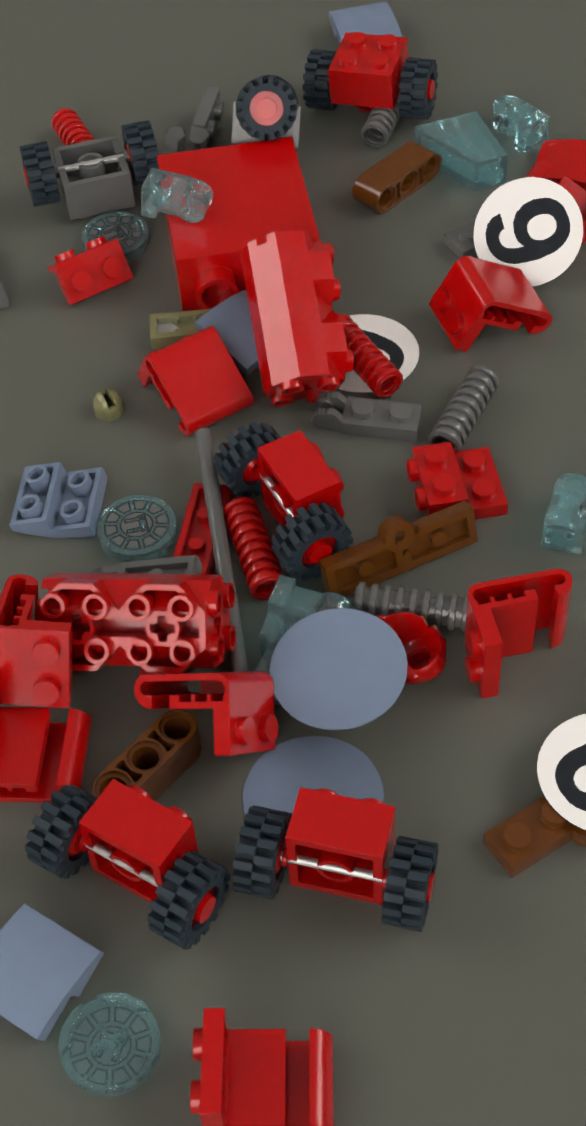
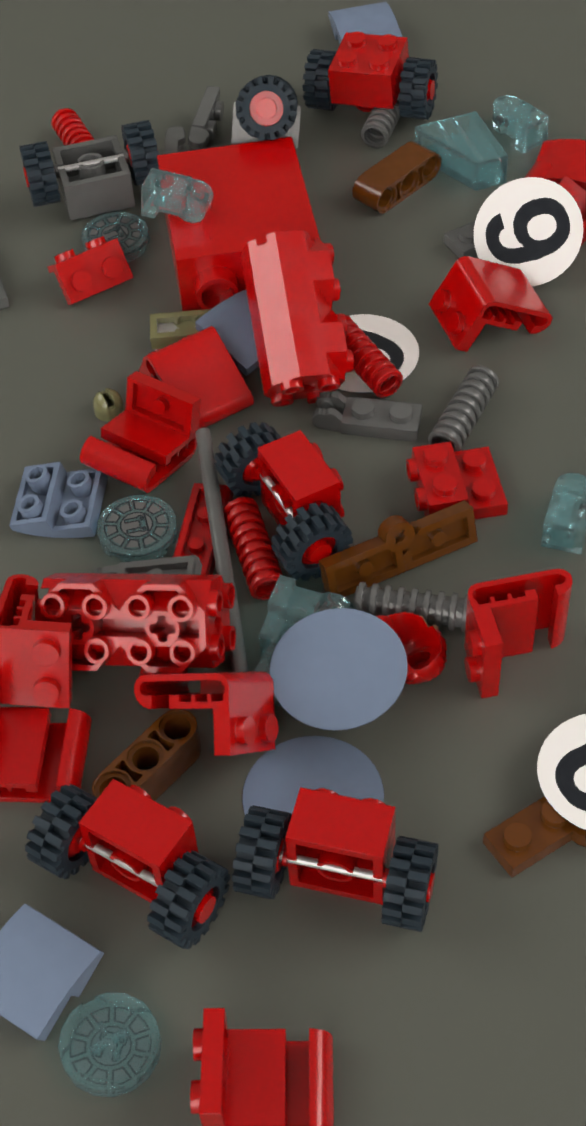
none -> red piece [80,371,201,493]

